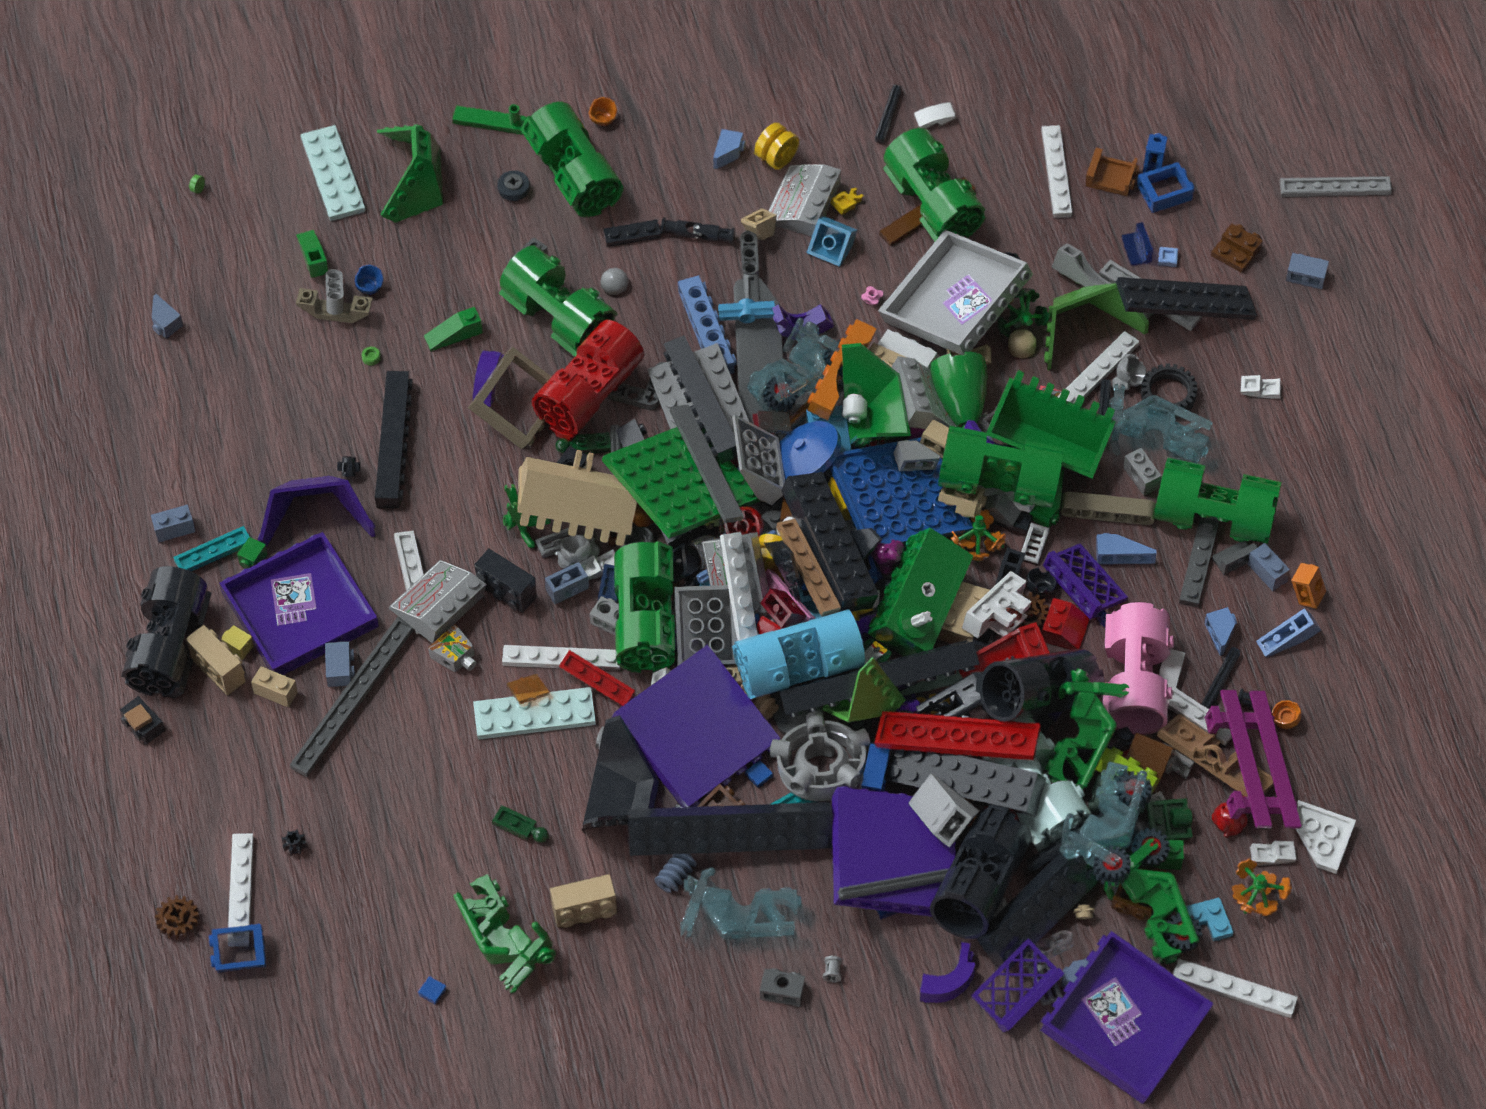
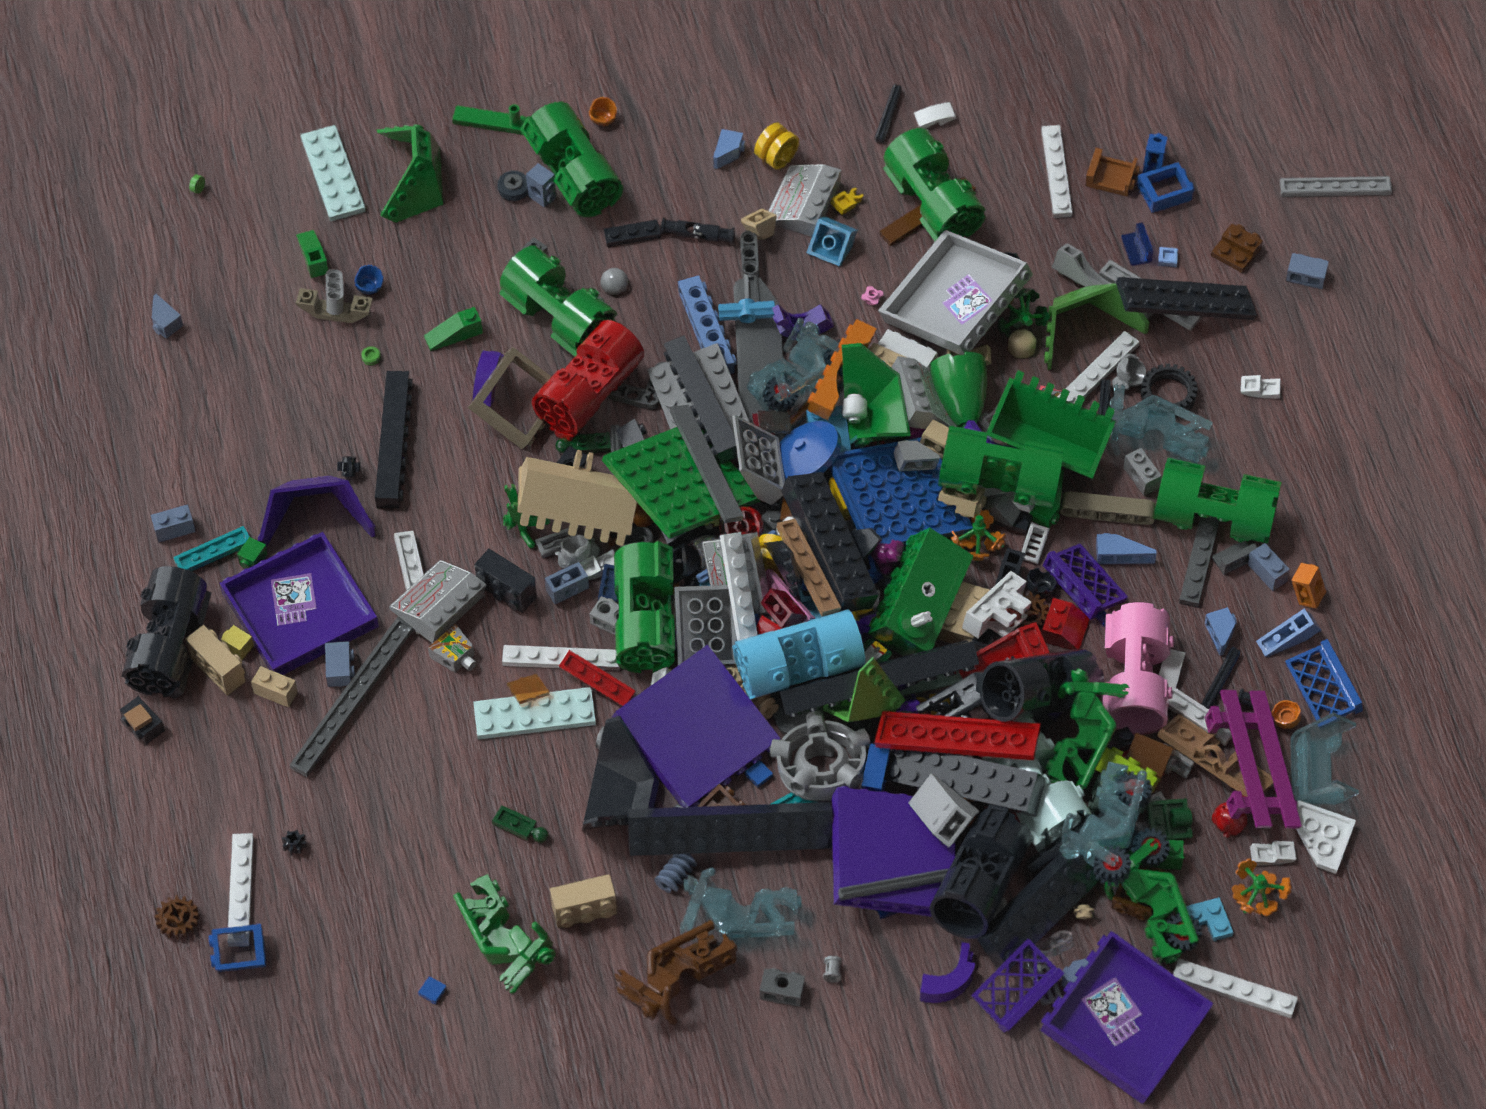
none -> sand blue brick [526,163,556,207]
none -> reddish brown piece [614,920,738,1025]
none -> blue fence [1285,639,1363,727]
none -> clear light blue windscreen [1291,713,1359,805]

